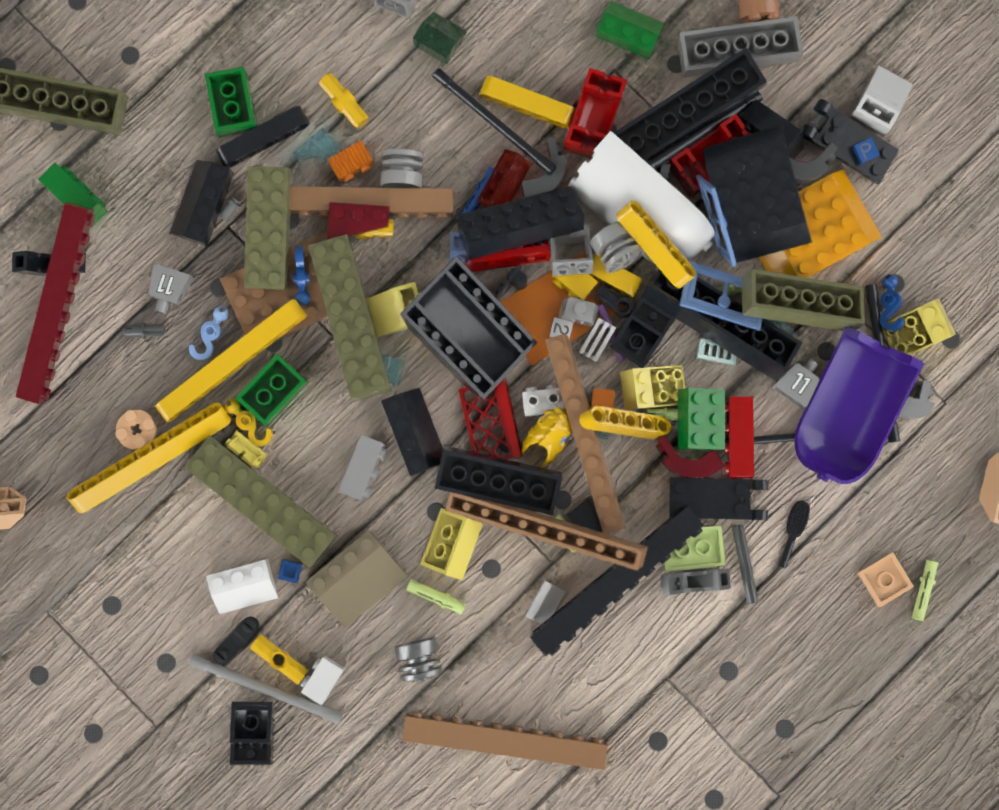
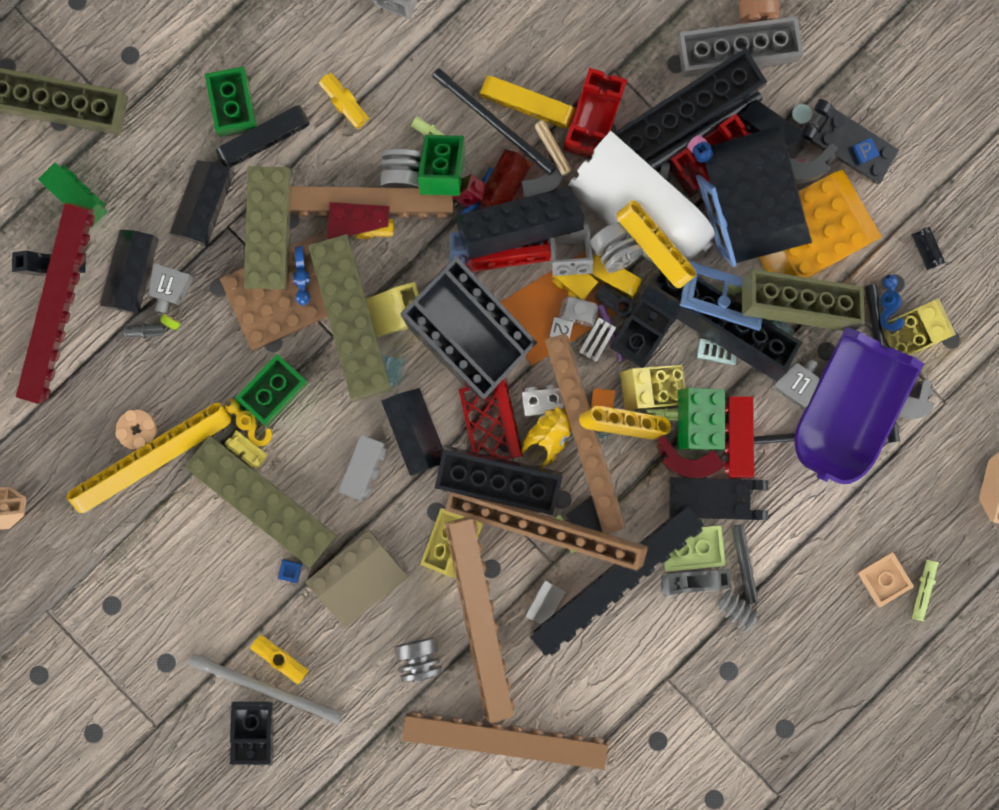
yellow beam [155,299,307,423] -> none
light blue piece [189,306,229,361] -> none
white slope [206,559,279,614] -> none
black piece [213,616,259,664] -> none
light grey pin [218,197,241,223] -> none
clear light blue arch [293,127,340,163] -> none
white brick [301,656,345,705] -> none
orange brick [327,140,374,184] -> none
yellowish green pin [406,579,466,615] -> none
clear green slope [413,12,467,65] -> none
black hinge [495,265,527,301] -> none
green slope [595,1,665,59] -> none
black piece [779,501,810,569] -> none
white slope [850,66,913,135] -> none
none -> black slope [100,230,159,315]
none -> lime tile [160,314,181,330]
none -> yellowish green axle [411,116,445,135]
none -> green brick [418,135,466,196]
none -> medium nougat brick [444,517,514,723]
none -> dark red brick [452,174,486,207]
none -> tan axle [535,120,571,175]
none -> bright pink tile [687,135,707,156]
none -> blue bush [693,142,713,162]
none -> light grey piece [714,589,759,633]
none -> light aqua tile [791,104,812,125]
none -> black hinge [911,227,946,271]

